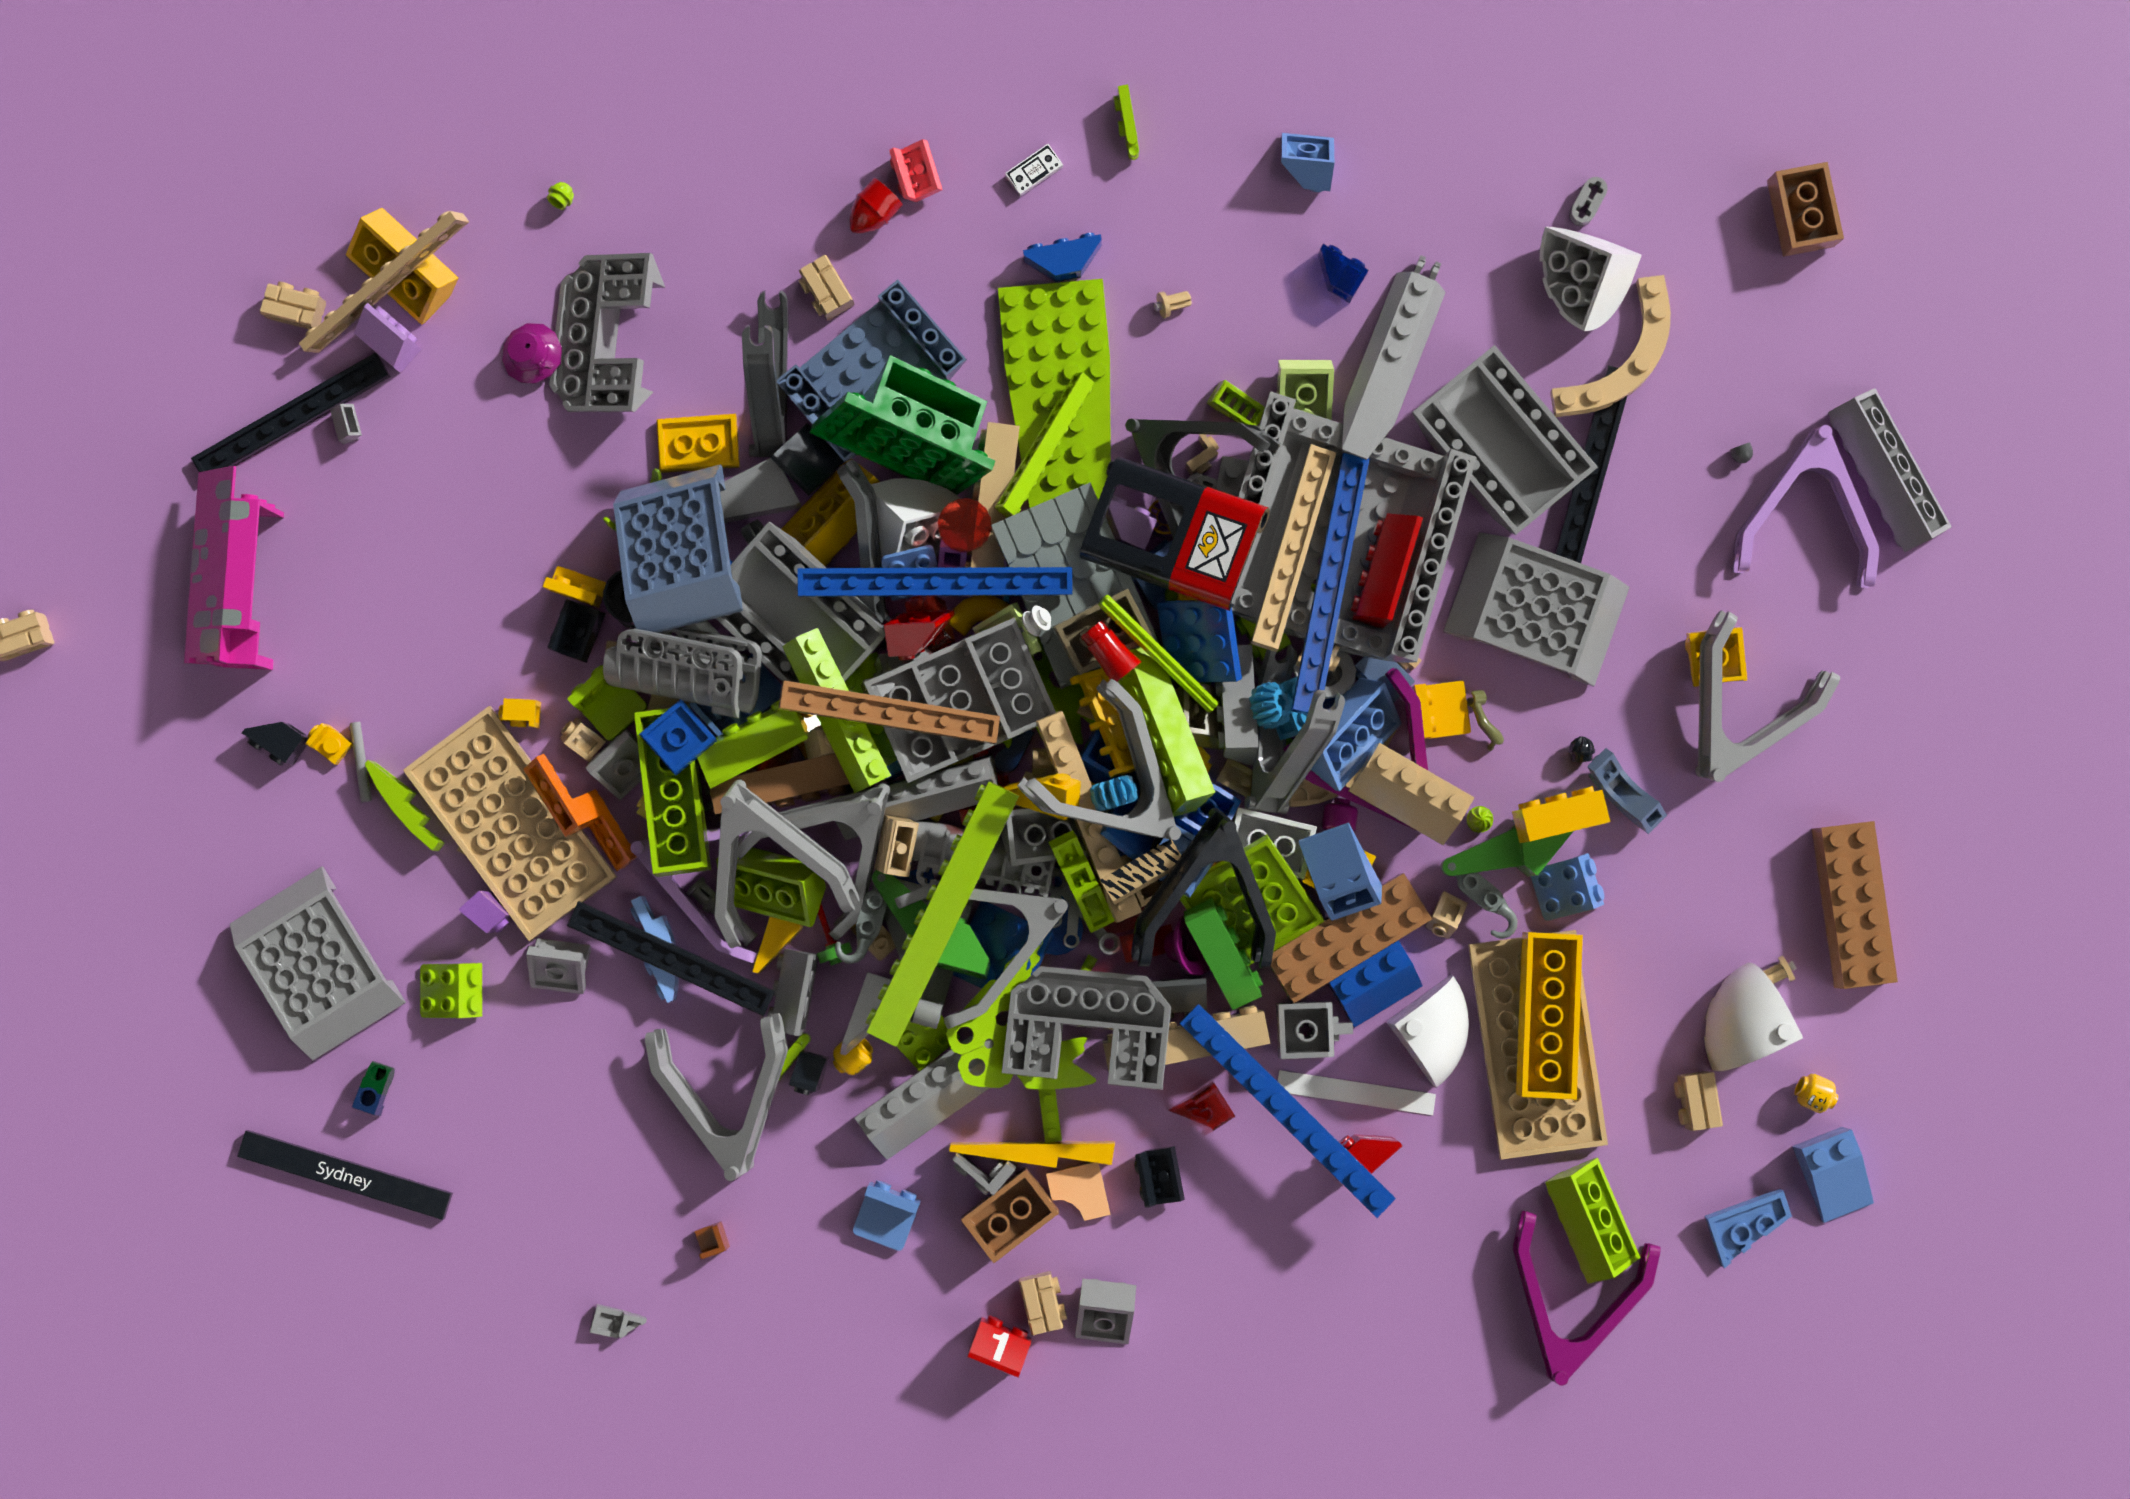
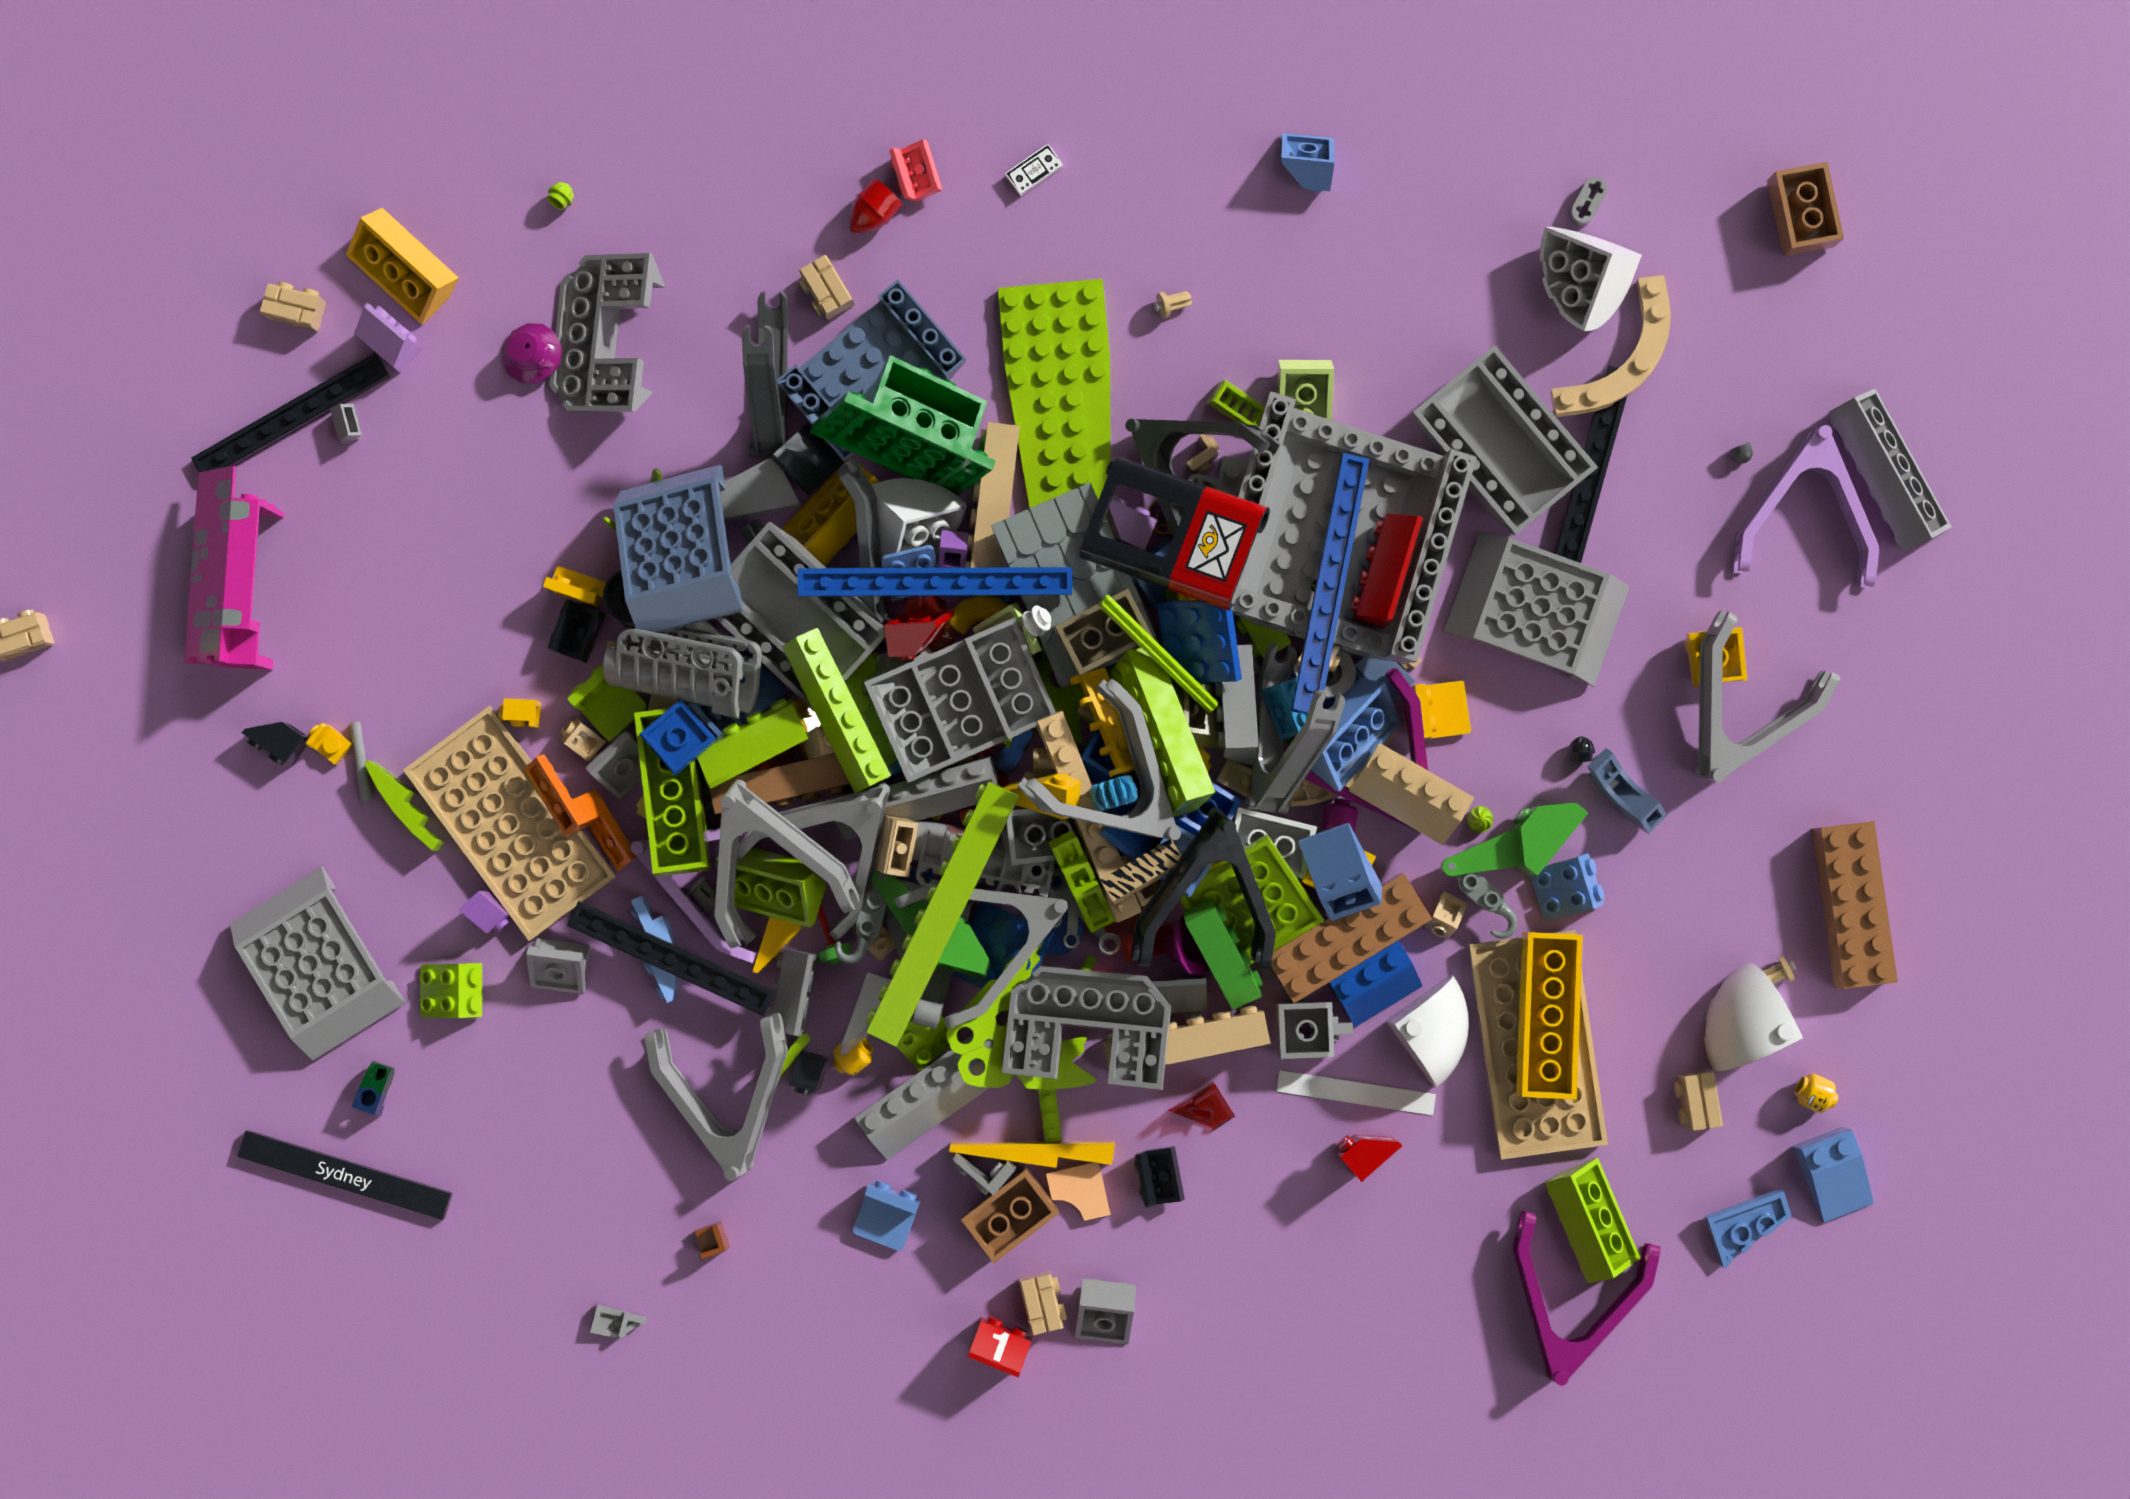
tan plate [299,211,469,353] -> none
yellow tile [656,414,740,473] -> none
medium nougat plate [778,680,1000,744] -> none
clear red tile [938,498,992,553] -> none
lime piece [995,372,1094,518] -> none
blue slope [1023,233,1102,282] -> none
red plant [1081,620,1142,682] -> none
lime hinge [1113,84,1139,161] -> none
blue plate [1179,1004,1396,1218] -> none
dark azure gear [1249,682,1291,729] -> none
tan plate [1250,444,1337,652] -> none
clear blue slope [1318,244,1369,303] -> none
light grey hinge [1342,255,1446,460] -> none
olive piece [1467,690,1504,751] -> none
yellow brick [1512,786,1611,843] -> none

